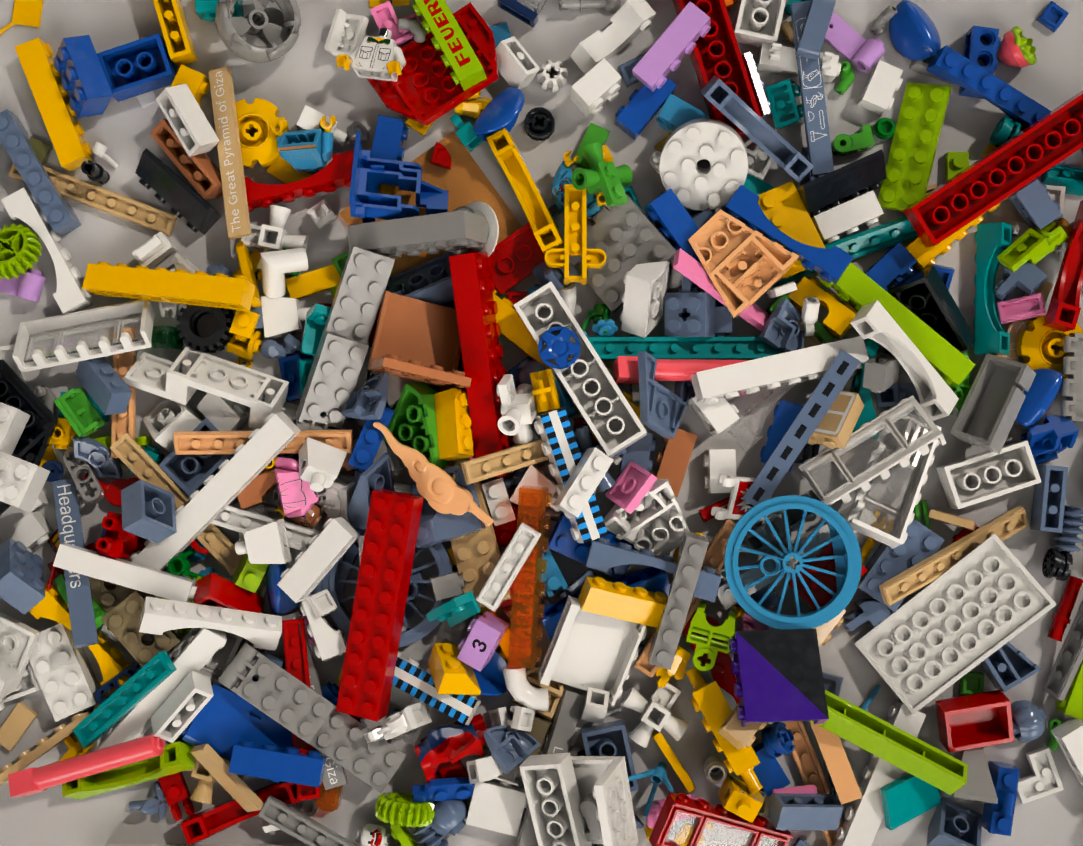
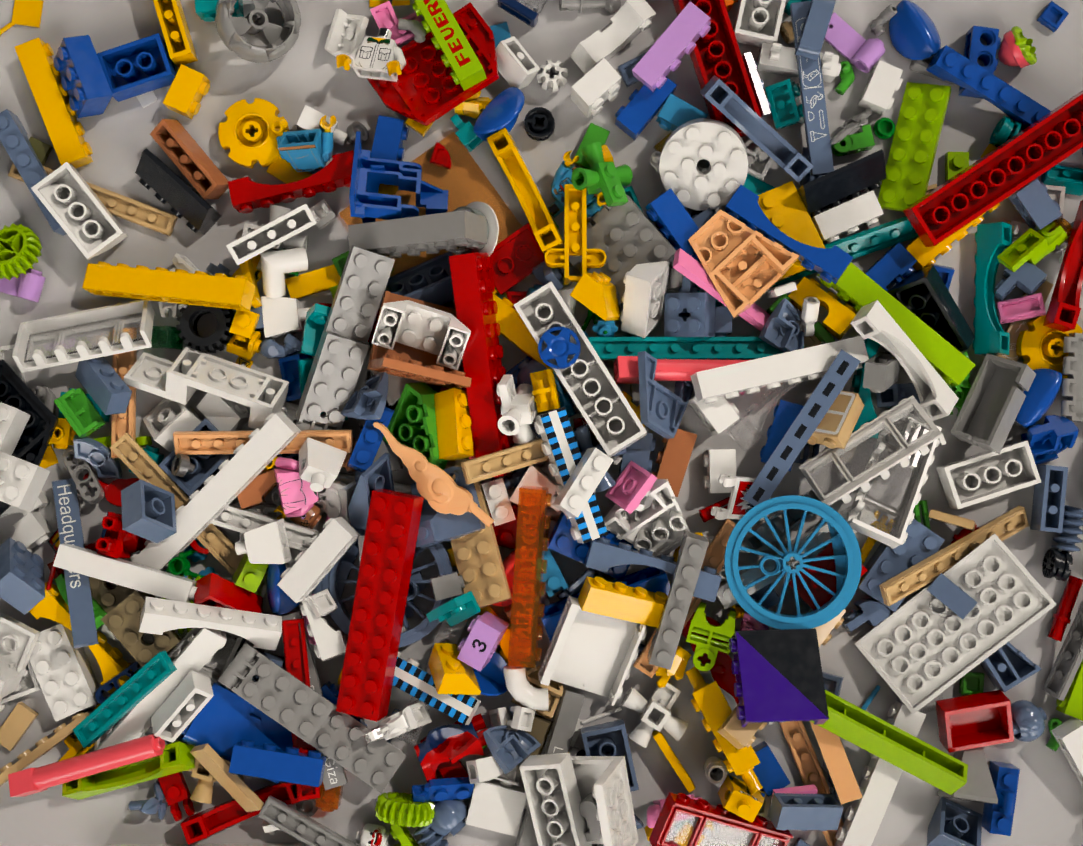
white arch [1,187,93,314] -> none
dark blue tile [41,460,64,482] -> none
black pin [81,160,110,184] -> none
white hand [93,142,119,169] -> none
white piece [132,232,178,270] -> none
white brick [156,84,219,157] -> none
tan tile [208,66,251,240] -> none
white tile [476,522,542,612] -> none
white brick [581,687,610,725] -> none
dark azure plant [628,762,674,816] -> none
blue wheel [762,723,795,758] -> none
teal tile [880,773,941,830] -> none
white plate [1017,746,1064,804] -> none
none -> white slope [31,162,128,260]
none -> flat silver tile [171,453,195,477]
none -> white brick [226,203,317,266]
none -> white slope [371,300,471,370]
none -> yellow slope [570,272,620,321]
none -> light grey sword [830,108,872,145]
none -> sand blue tile [926,573,978,619]

